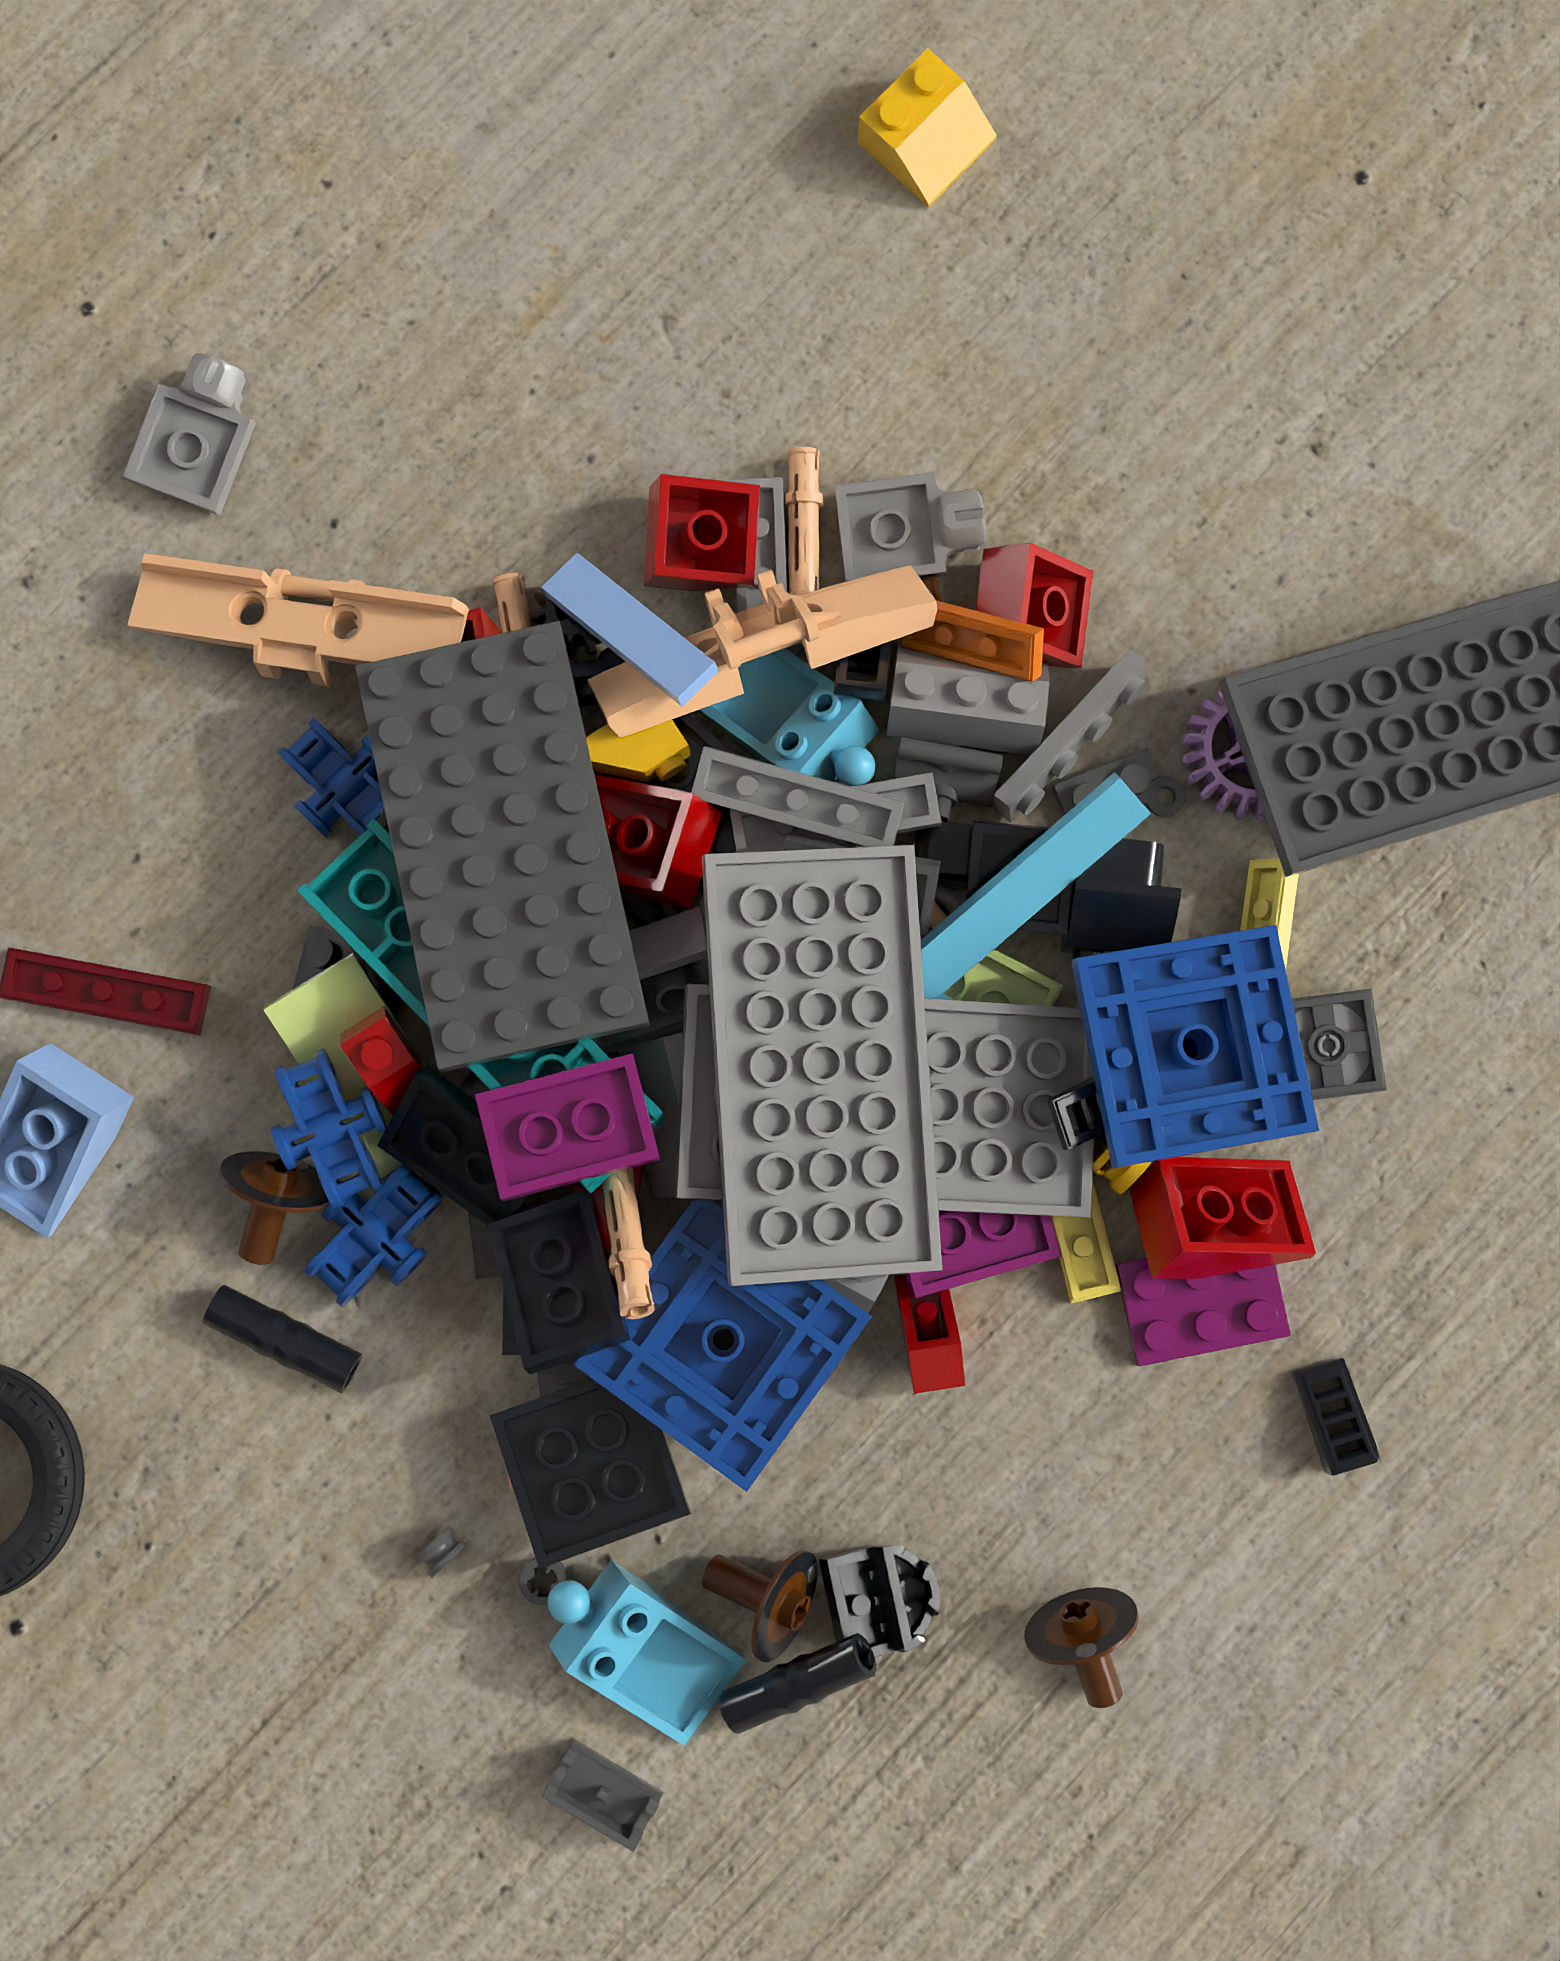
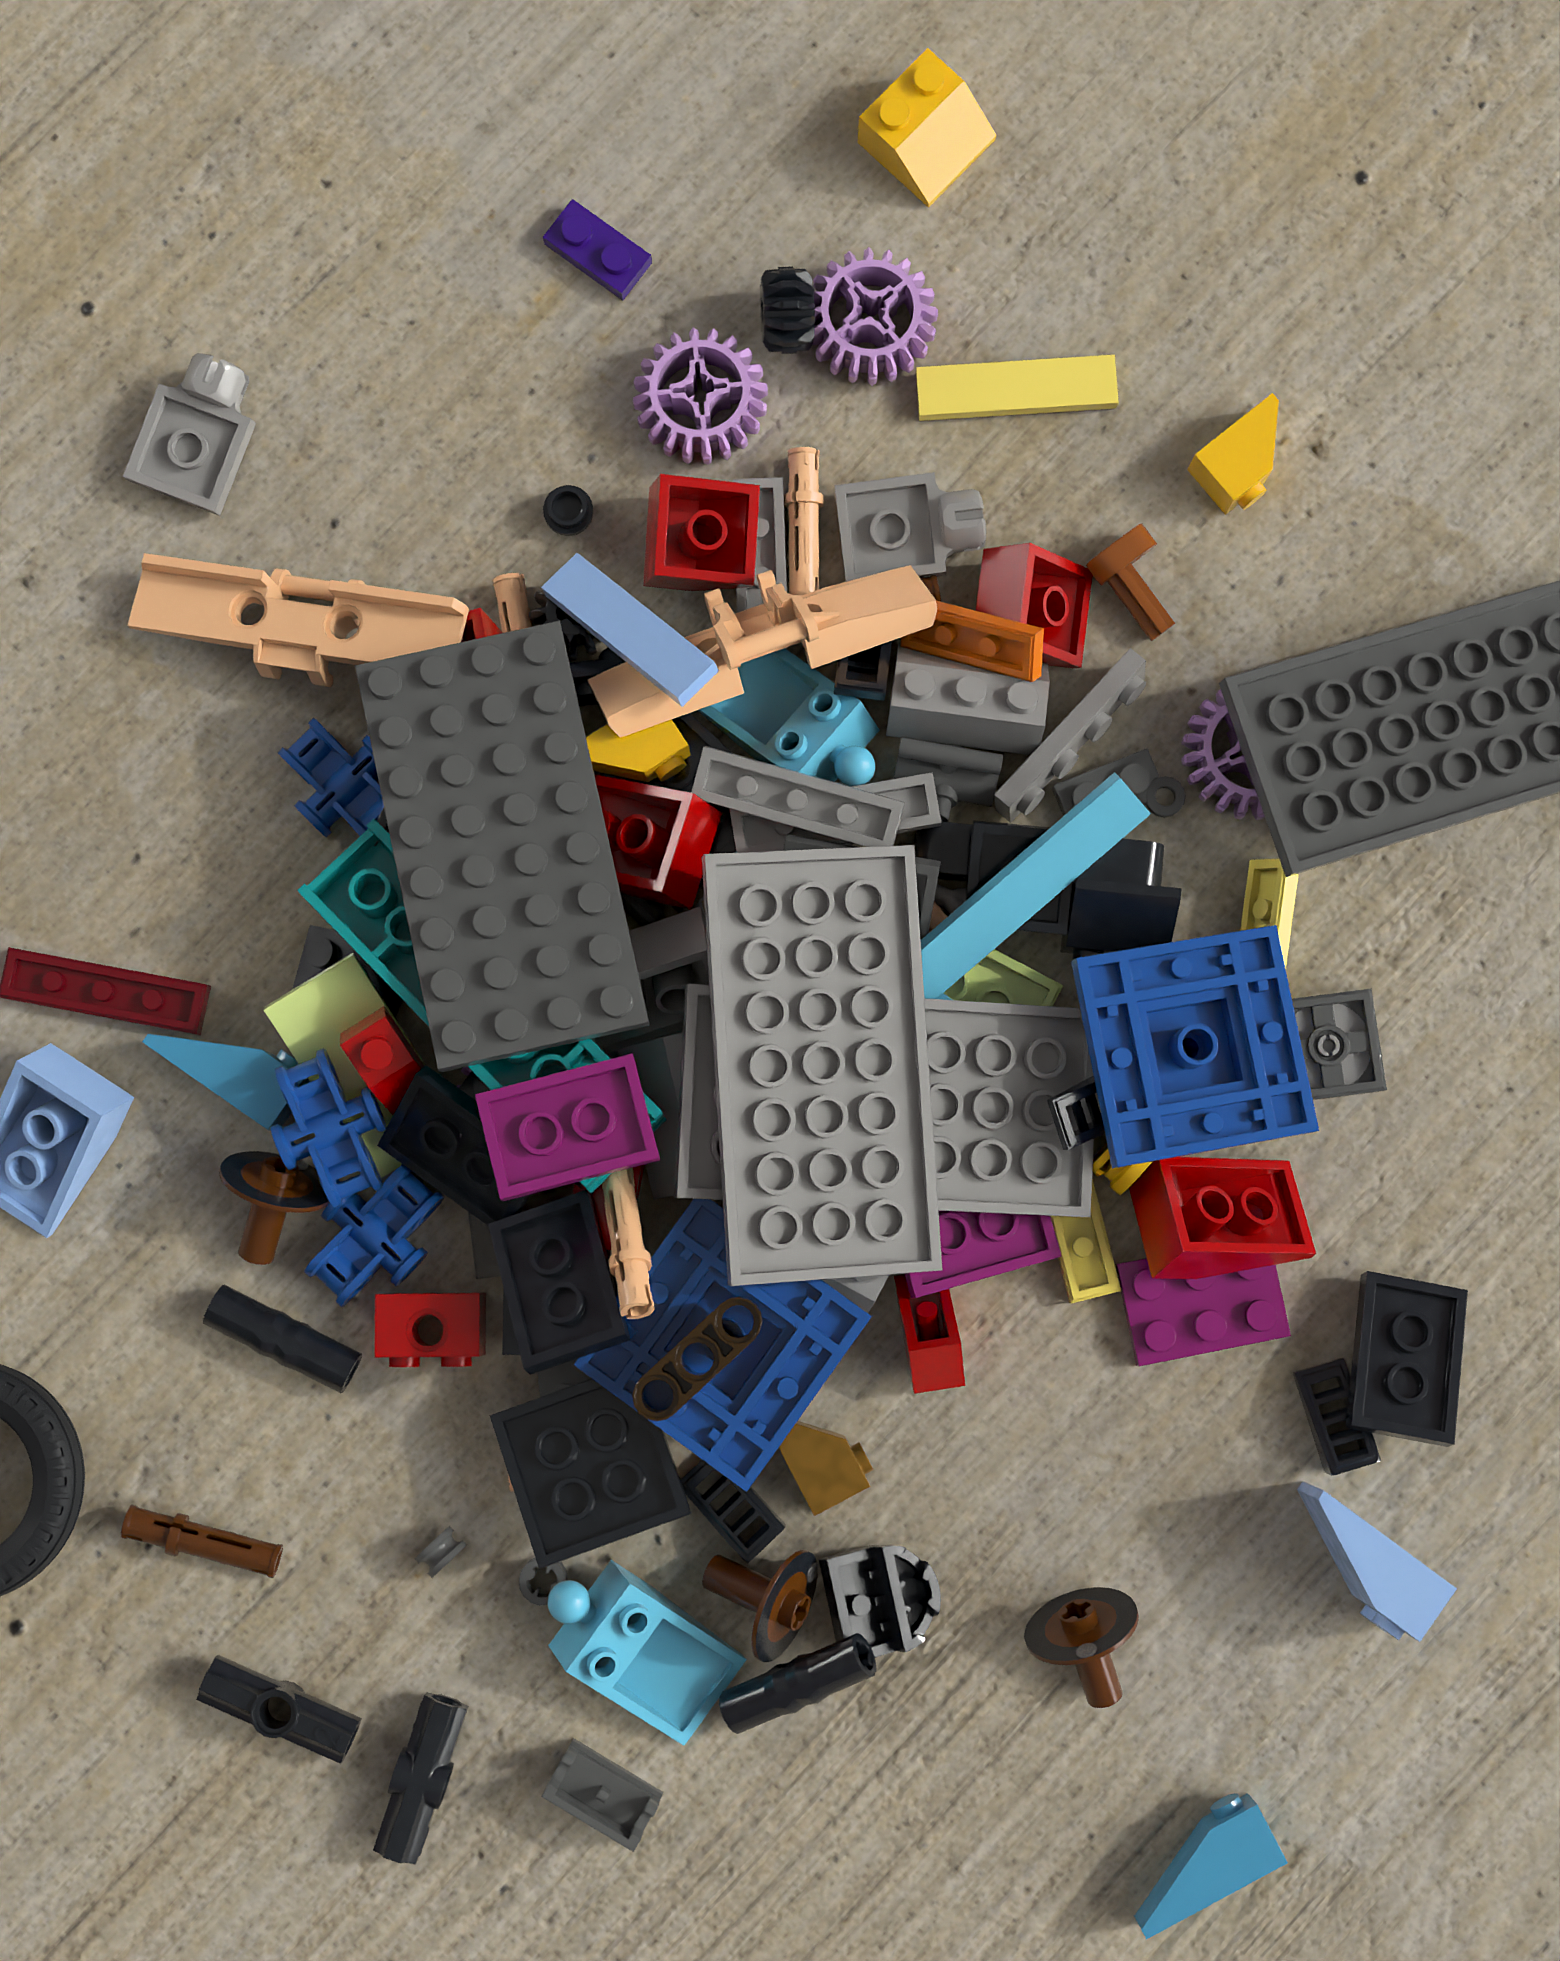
none -> reddish brown pin [121,1504,283,1578]
none -> dark azure slope [142,1034,310,1131]
none -> black piece [196,1655,362,1764]
none -> black piece [373,1692,469,1865]
none -> red brick [374,1292,486,1367]
none -> dark purple plate [543,199,652,301]
none -> black plate [543,485,593,536]
none -> dark brown beam [632,1296,763,1421]
none -> lavender gear [633,327,768,465]
none -> black slope [681,1460,786,1564]
none -> black gear [760,266,815,354]
none -> pearl gold slope [779,1421,874,1516]
none -> lavender gear [813,247,938,386]
none -> light yellow tile [915,355,1119,421]
none -> dark orange piece [1086,523,1175,641]
none -> dark azure slope [1134,1793,1288,1940]
none -> yellow slope [1187,393,1279,515]
none -> light blue slope [1297,1481,1457,1642]
none -> black plate [1345,1271,1468,1447]

